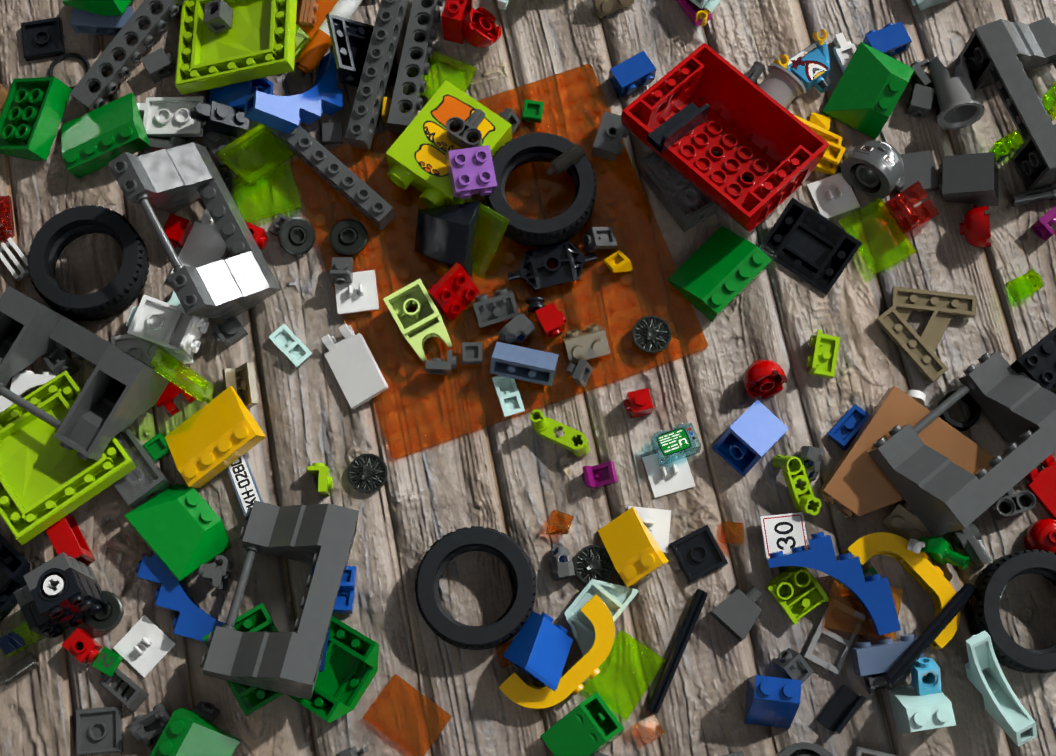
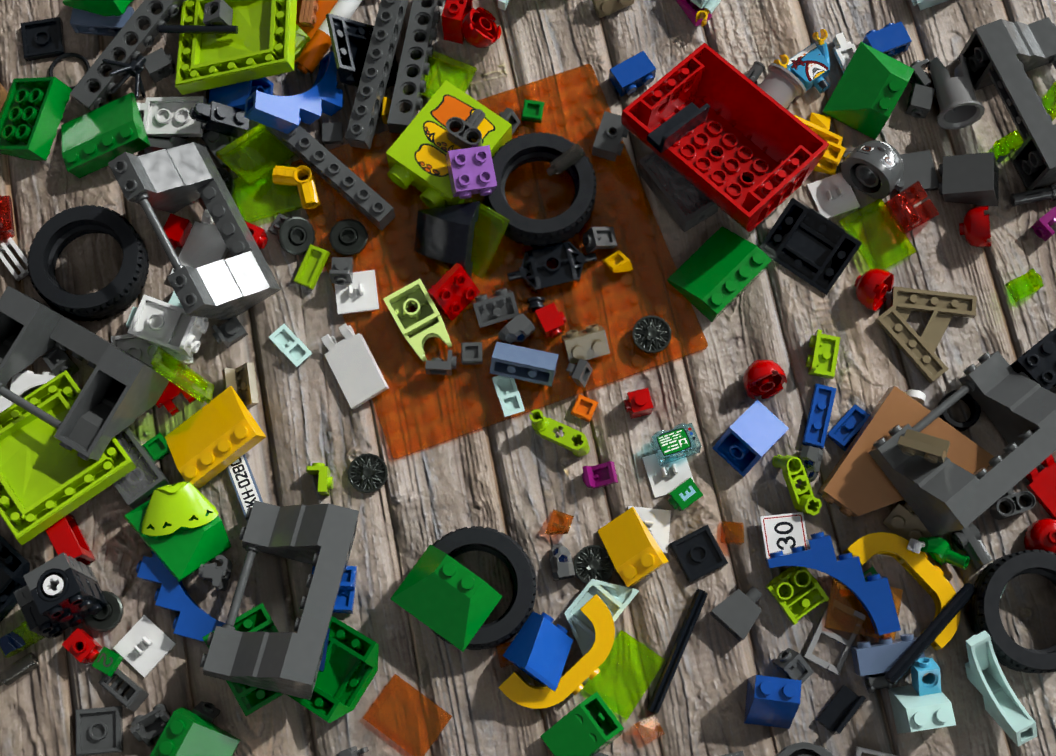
none -> black plant [102,55,146,99]
none -> lime piece [142,481,219,536]
none -> black bar [159,25,238,34]
none -> yellow piece [272,165,320,209]
none -> lime tile [293,244,330,290]
none -> green slope [390,544,503,652]
none -> orange tile [570,394,598,423]
none -> green brick [667,478,703,511]
none -> blue tile [802,383,837,450]
none -> red cylinder [855,269,894,311]
none -> dark tan bracket [898,429,950,463]

